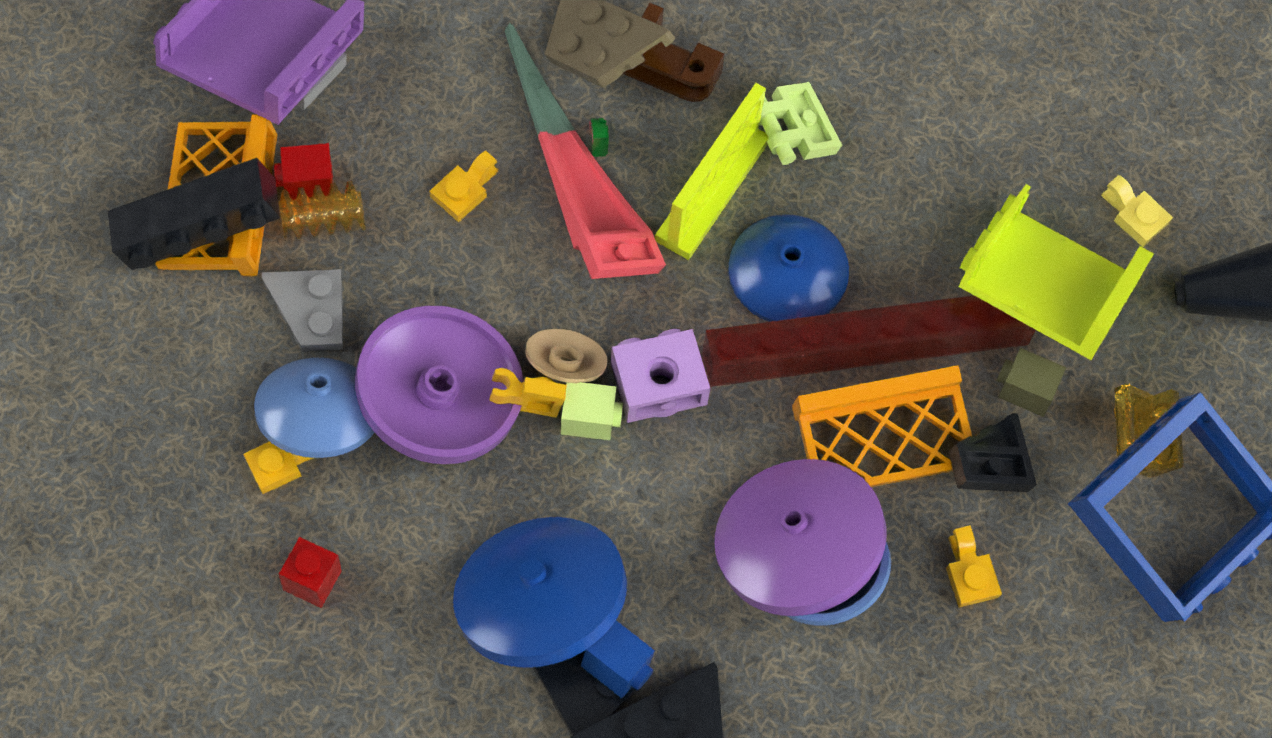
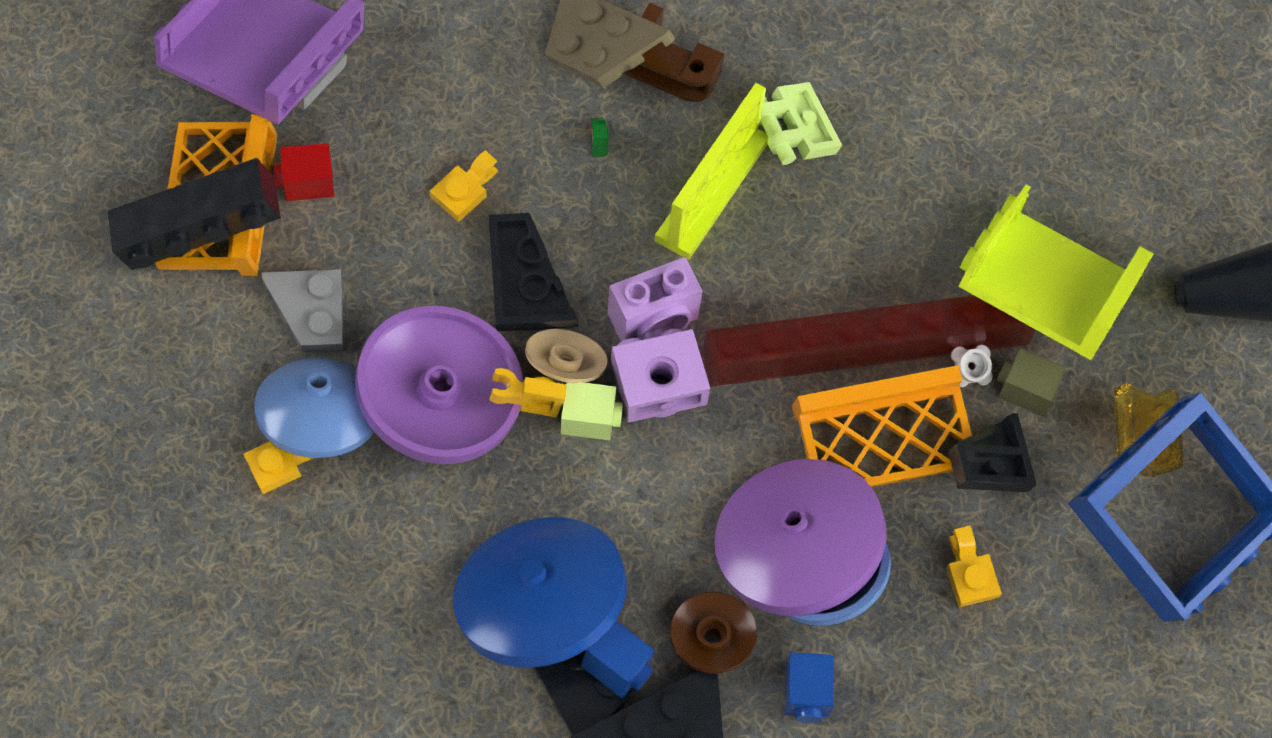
clear yellow piece [279,181,366,241] -> none
red brick [279,537,342,608] -> none
coral plate [505,23,666,279] -> none
blue dish [728,214,849,326] -> none
light yellow plate [1102,175,1173,247] -> none
none -> black wing [489,213,578,331]
none -> lavender brick [607,257,703,342]
none -> reddish brown dish [670,592,757,674]
none -> blue brick [785,652,834,723]
none -> white plate [951,345,993,387]

